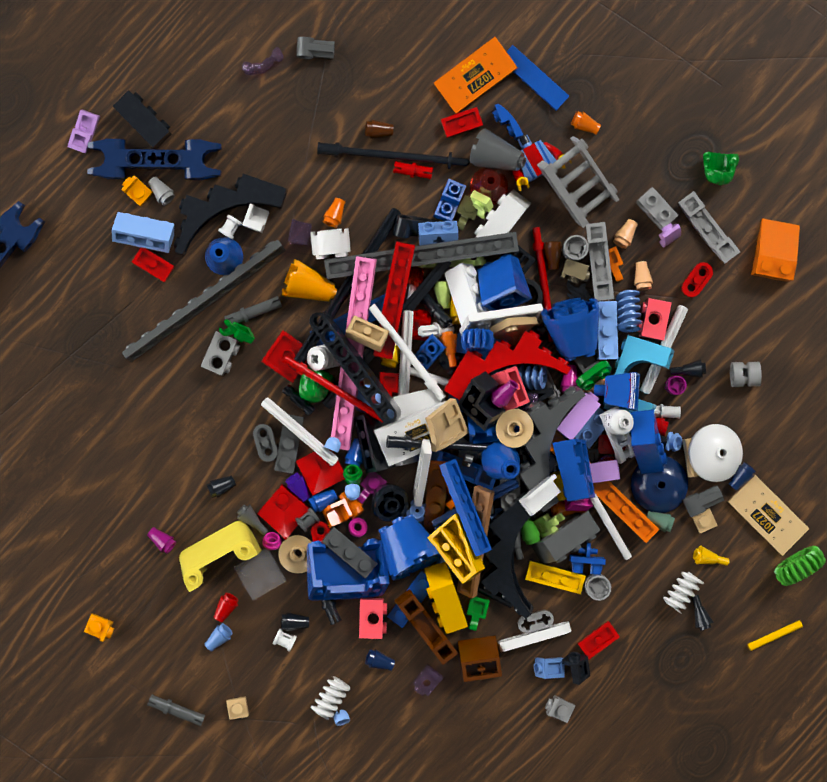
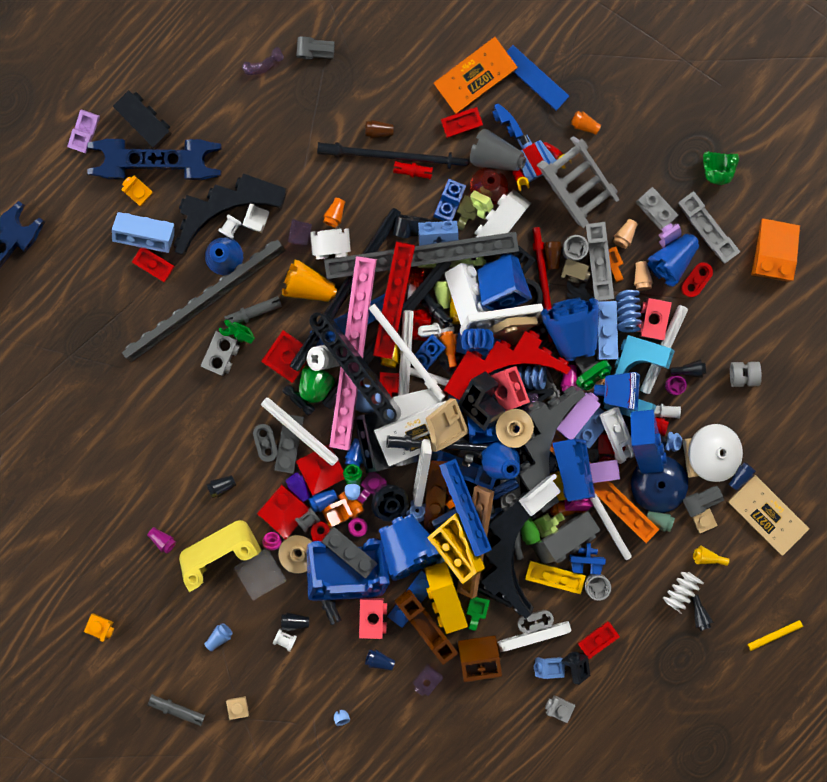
light grey cone [148,177,175,205] -> none
red cone [213,593,239,622] -> none
dark grey cone [237,504,268,535] -> none
red bar [283,356,383,422] -> none
white piece [311,676,350,720] -> none
light blue hinge [324,437,341,453] -> none
tan slope [346,315,389,352] -> none
magenta cone [491,380,518,408] -> none
white head [604,409,634,435] -> none
bright green gear [774,546,826,586] -> none
none -> blue cone [647,234,699,286]

